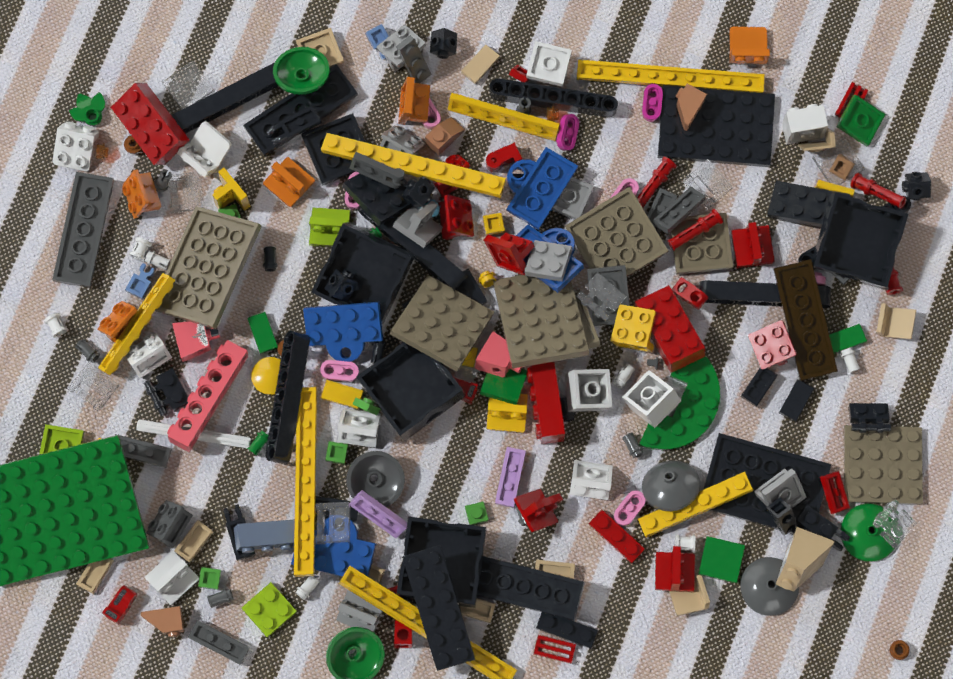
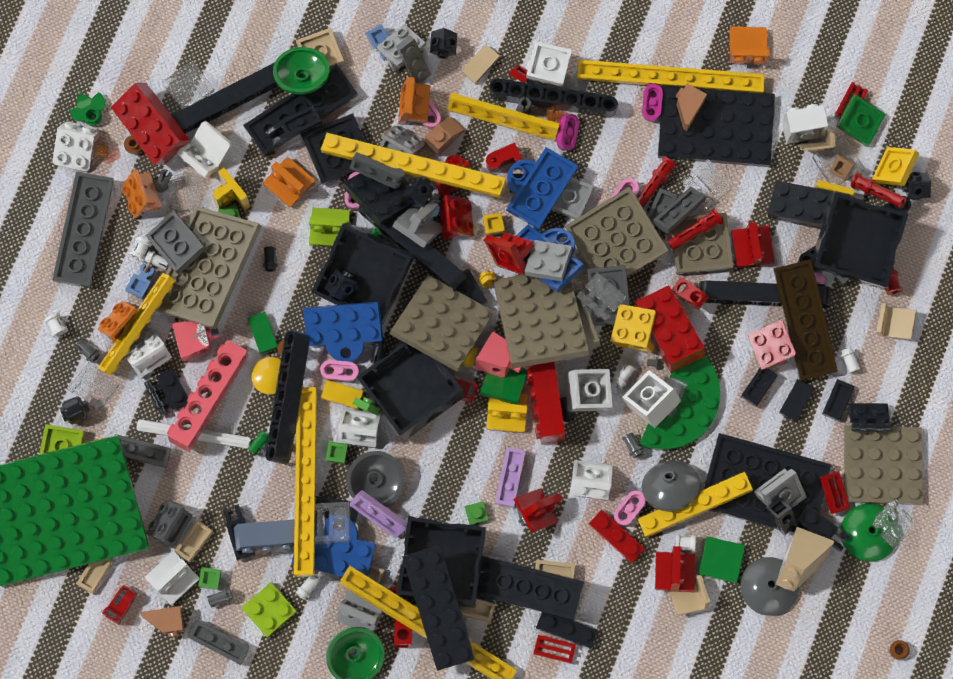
green tile [829,324,867,354] -> none
none -> black head [60,396,90,424]
none -> dark grey plate [146,210,206,275]
none -> black tile [822,379,855,422]
none -> yellow plate [872,147,920,186]

